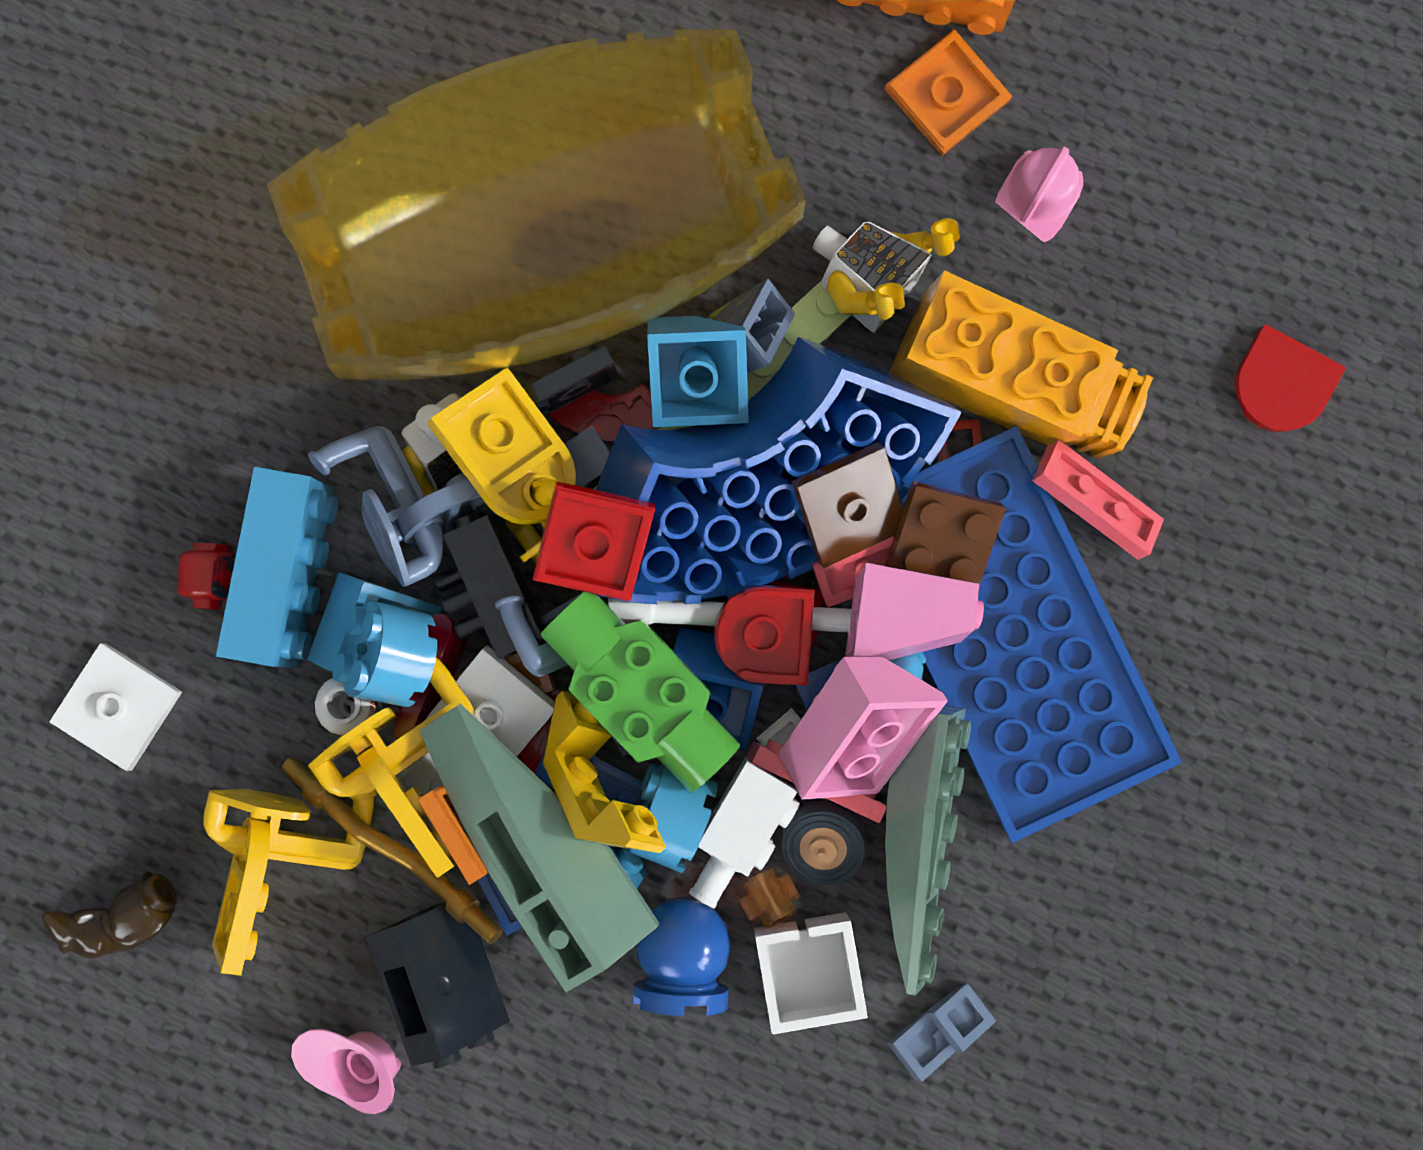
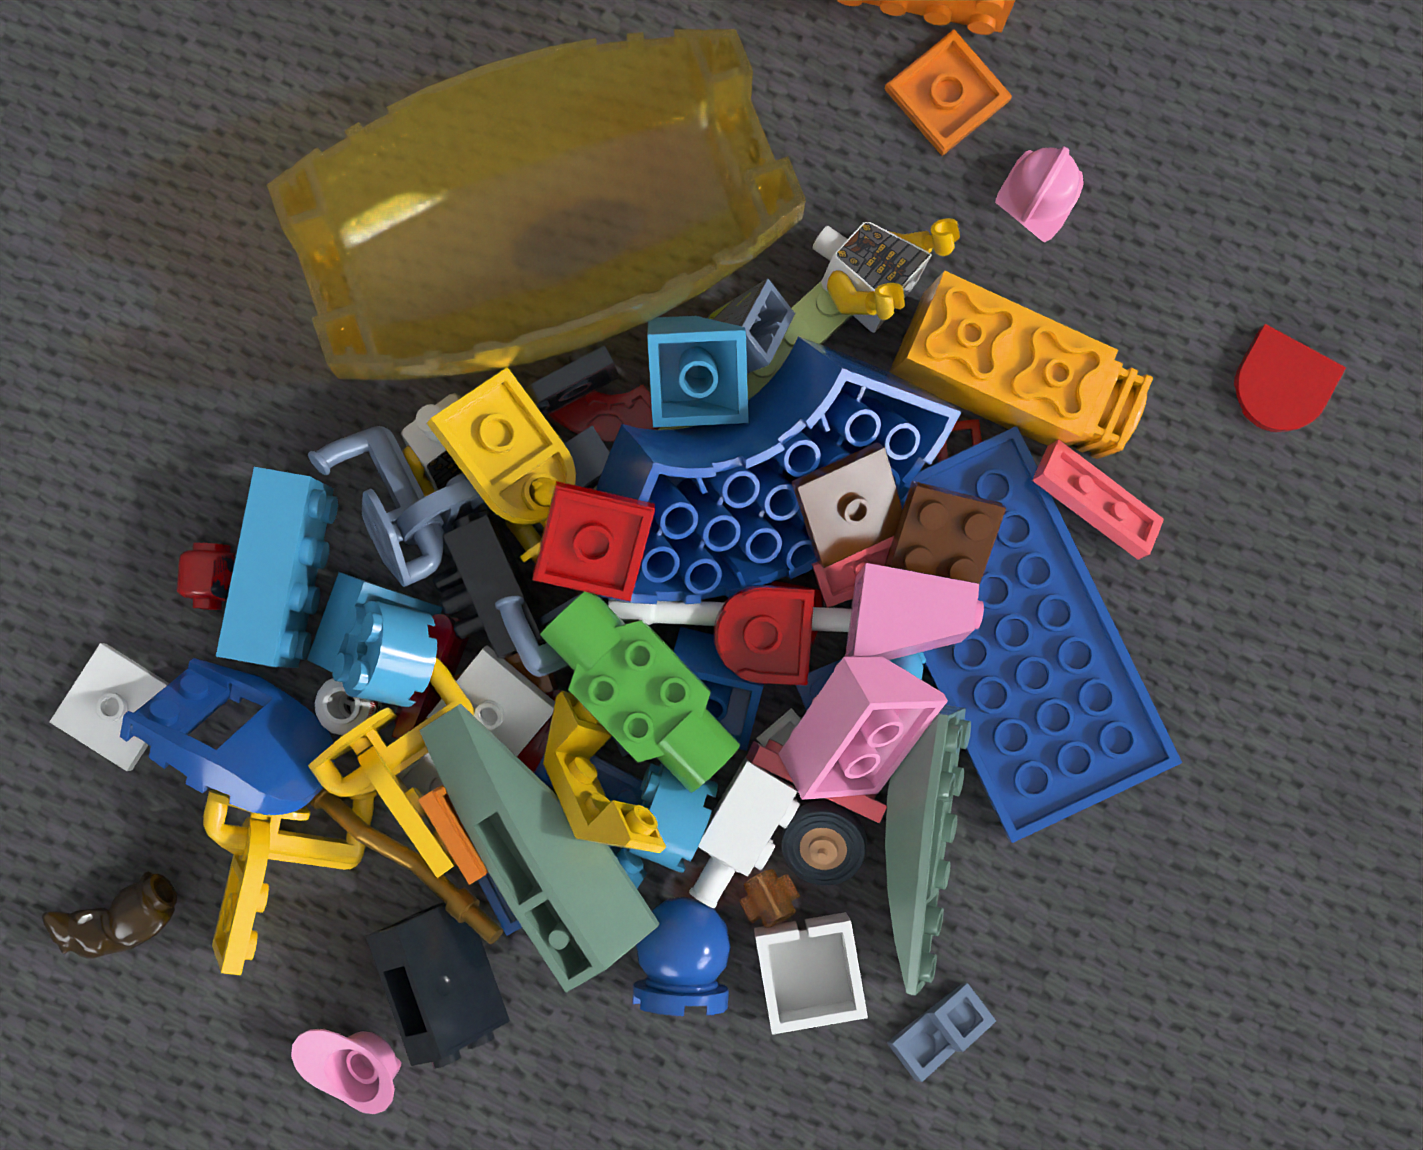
none -> blue slope [120,658,335,815]

